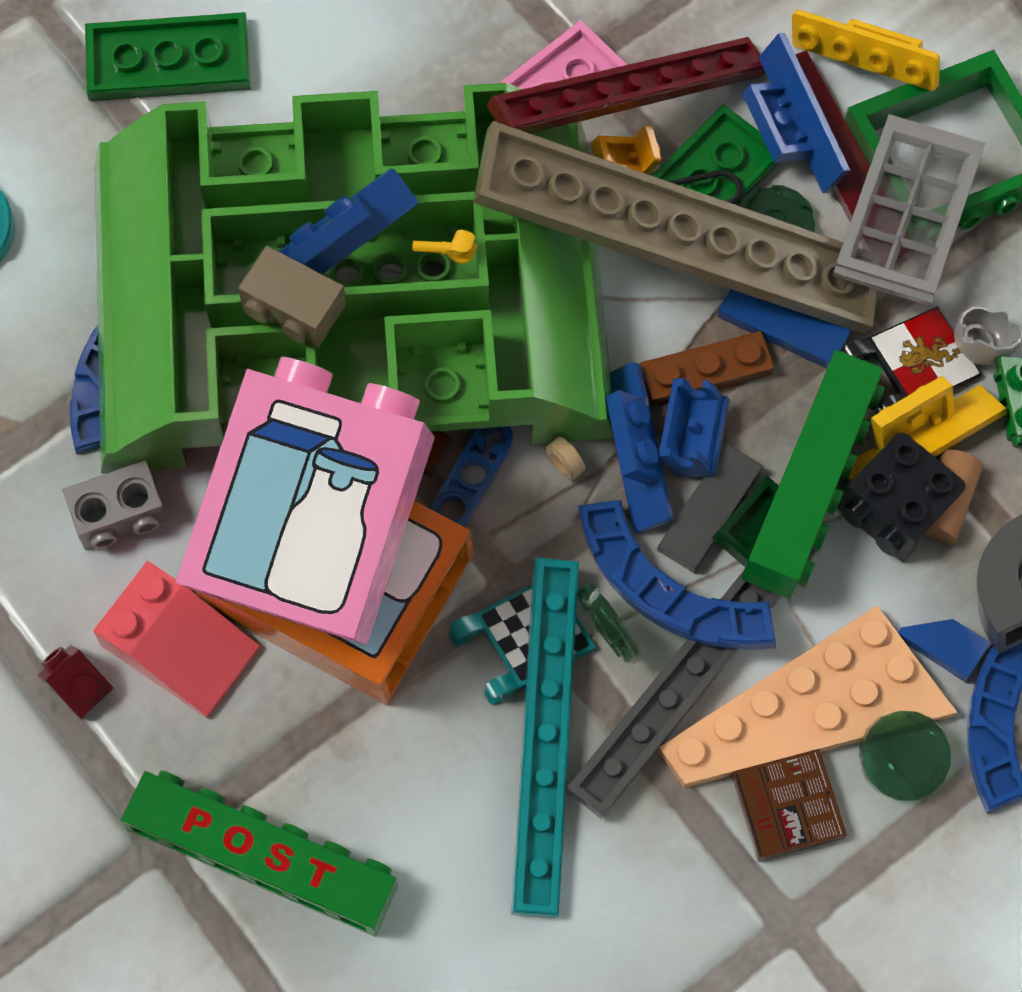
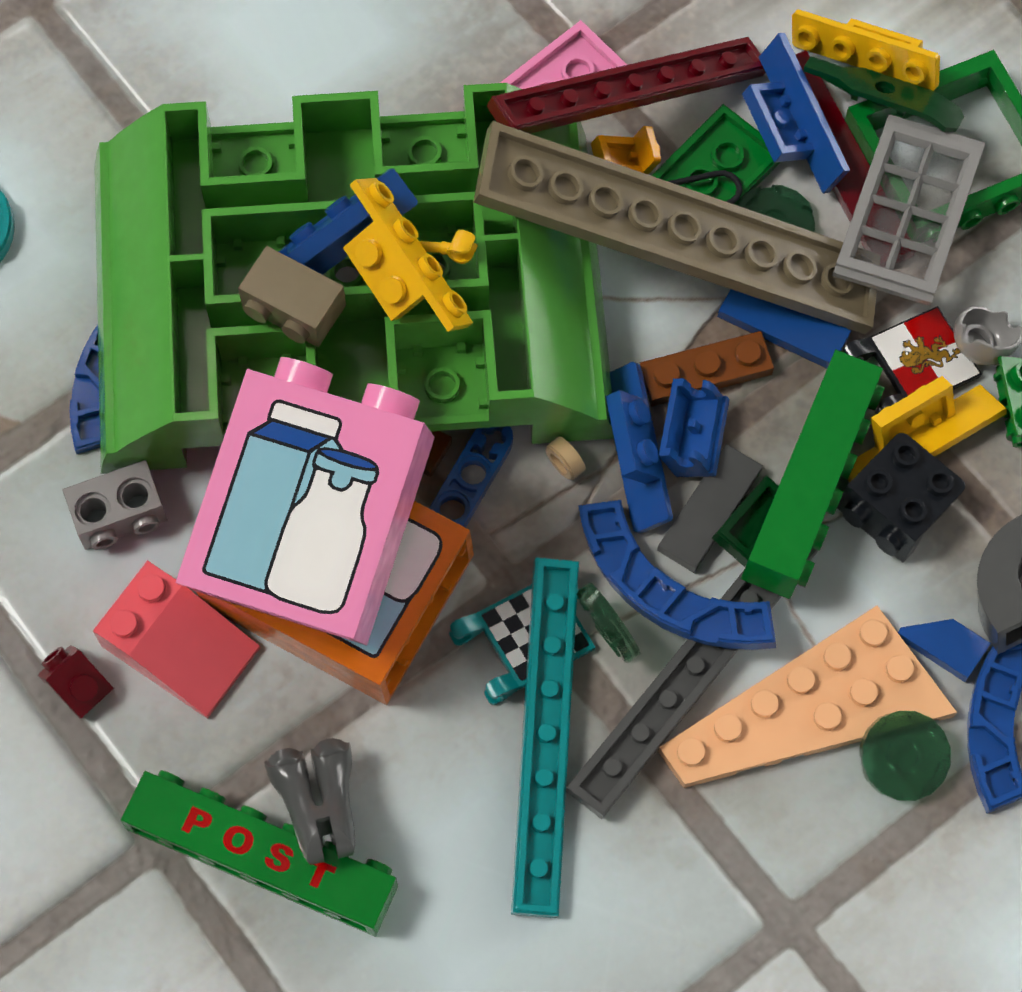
green tile [85,12,251,101] -> none
reddish brown tile [732,749,847,862] -> none
medium nougat brick [923,450,983,547] -> none
none -> dark grey piece [264,738,355,865]
none -> yellow bracket [343,178,473,332]
none -> dark green piece [803,56,964,132]

